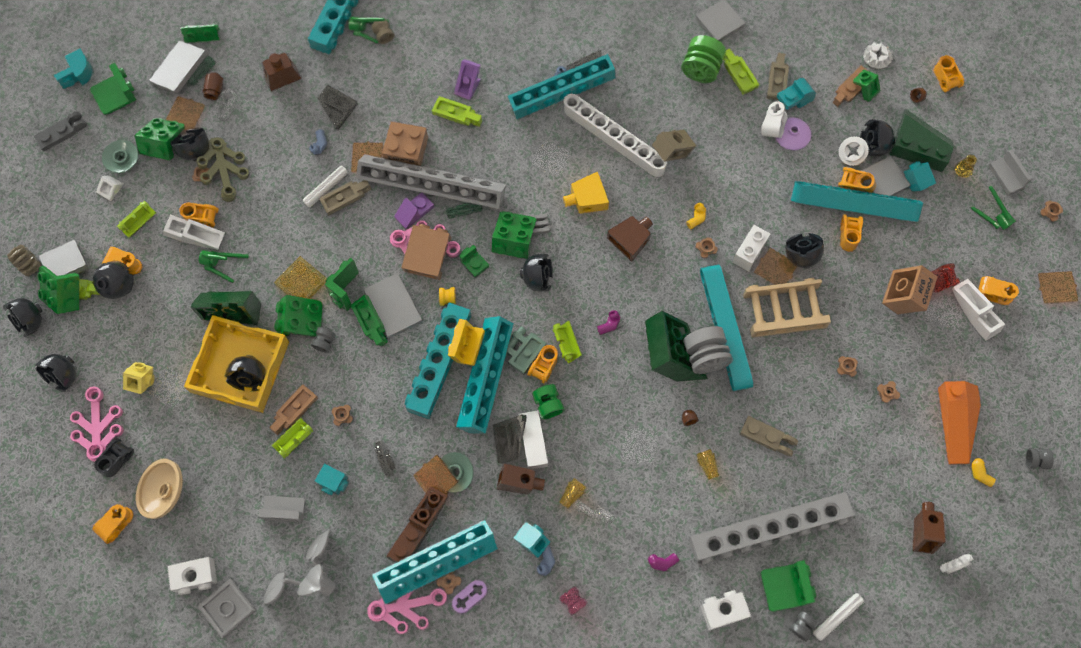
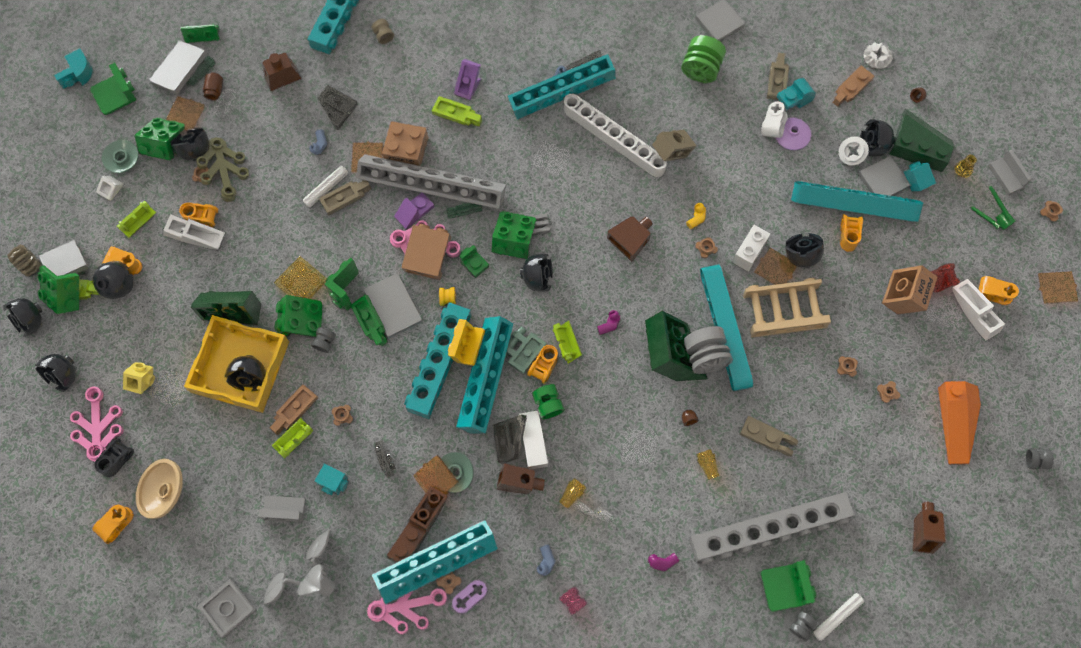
dark grey hinge [34,112,87,151] -> none
white brick [168,557,217,595] -> none
green plant [198,250,249,283] -> none
green plant [349,16,389,44] -> none
brick [514,522,550,558] -> none
yellow torso [563,172,609,214] -> none
white brick [700,590,751,630] -> none
lime hinge [723,48,759,95] -> none
light orange piece [838,167,876,192] -> none
green bracket [853,70,881,102] -> none
light orange piece [934,55,964,92] -> none
white gear [940,554,974,574] -> none
yellow arm [971,458,996,487] -> none

